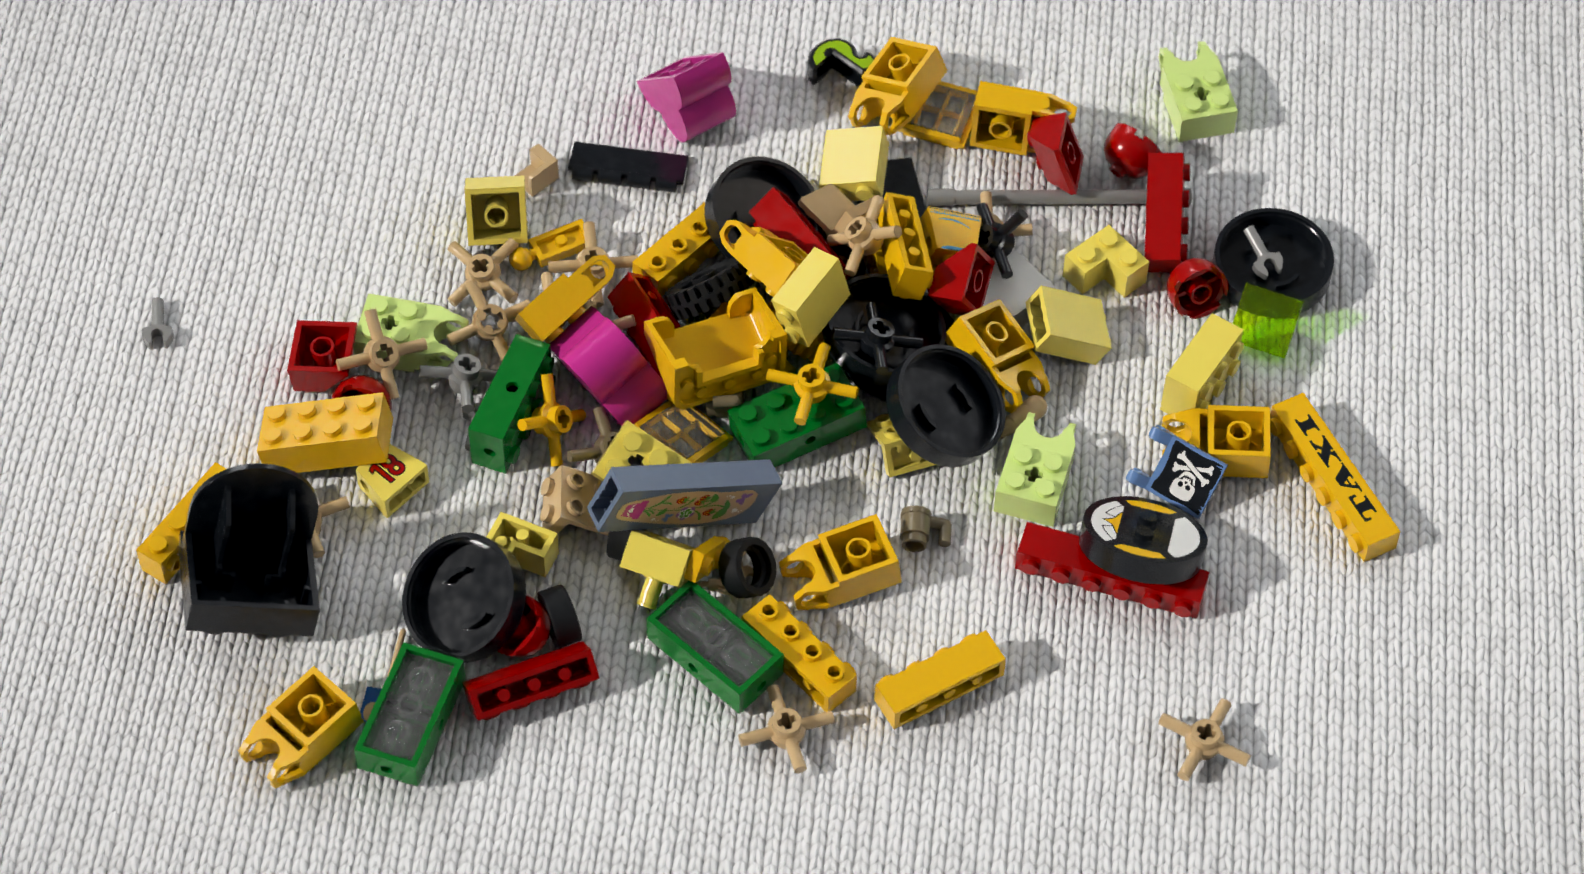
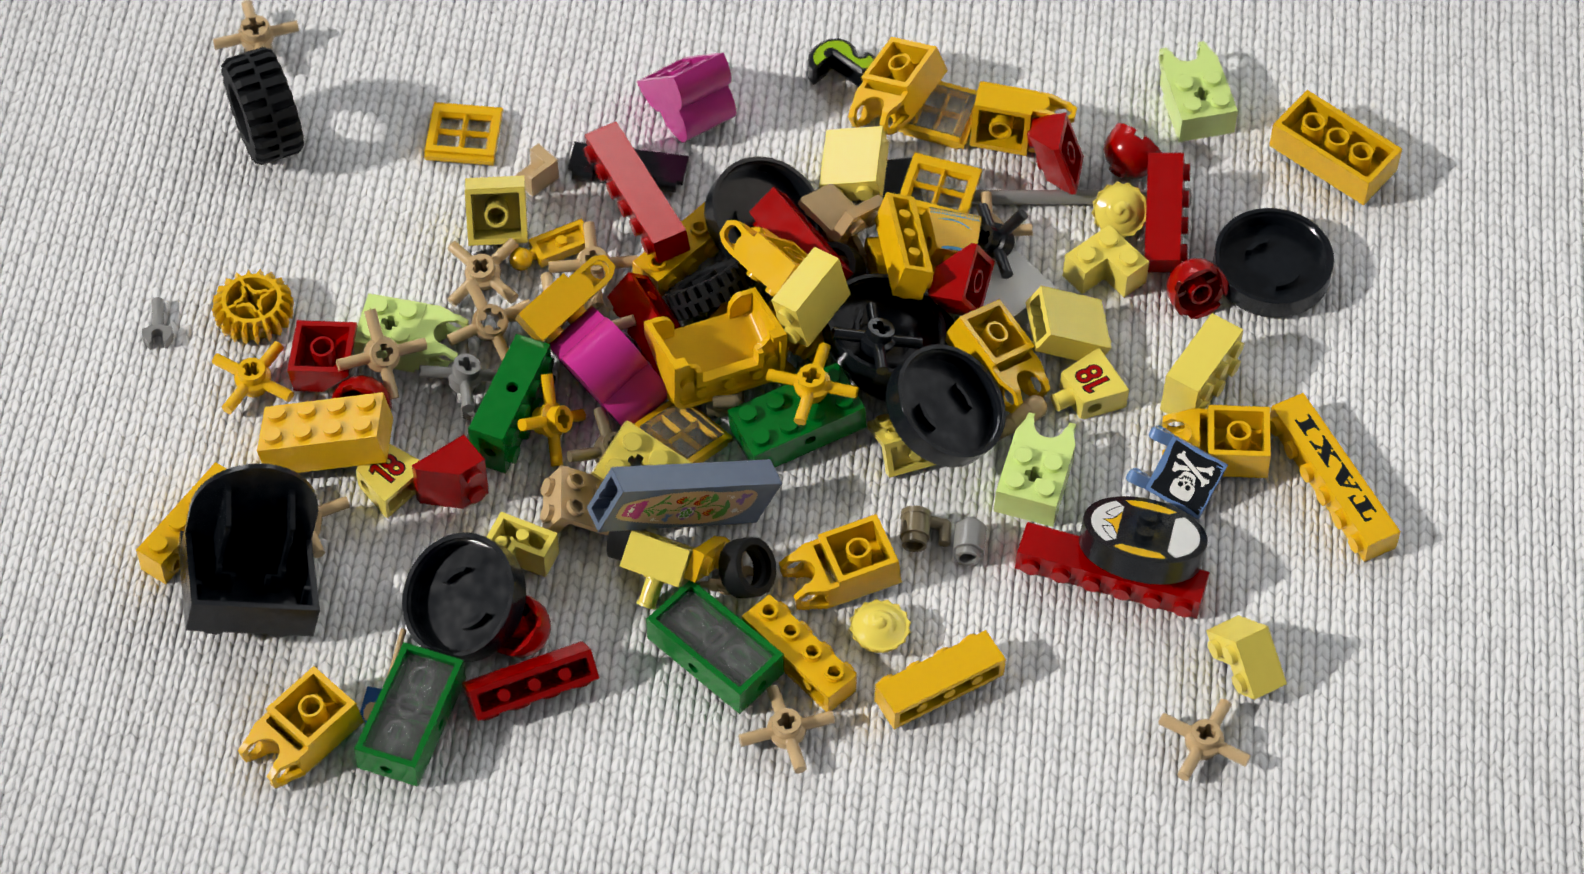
black tyre [537,584,582,648] -> none
tan bar [827,195,902,277] -> none
clear neon green tile [1233,283,1304,359] -> none
light grey bar [1244,225,1283,280] -> none
none -> yellow gear [212,269,294,345]
none -> yellow bar [212,341,294,414]
none -> tan bar [213,0,299,52]
none -> black tyre [221,47,304,165]
none -> red slope [412,434,489,509]
none -> yellow piece [424,102,503,166]
none -> brick [583,121,691,264]
none -> light yellow piece [849,599,911,653]
none -> yellow piece [900,152,982,217]
none -> light grey brick [953,517,986,566]
none -> light yellow torso [1051,348,1129,419]
none -> light yellow piece [1091,182,1146,238]
none -> light yellow brick [1206,615,1287,700]
none -> yellow brick [1269,90,1402,205]

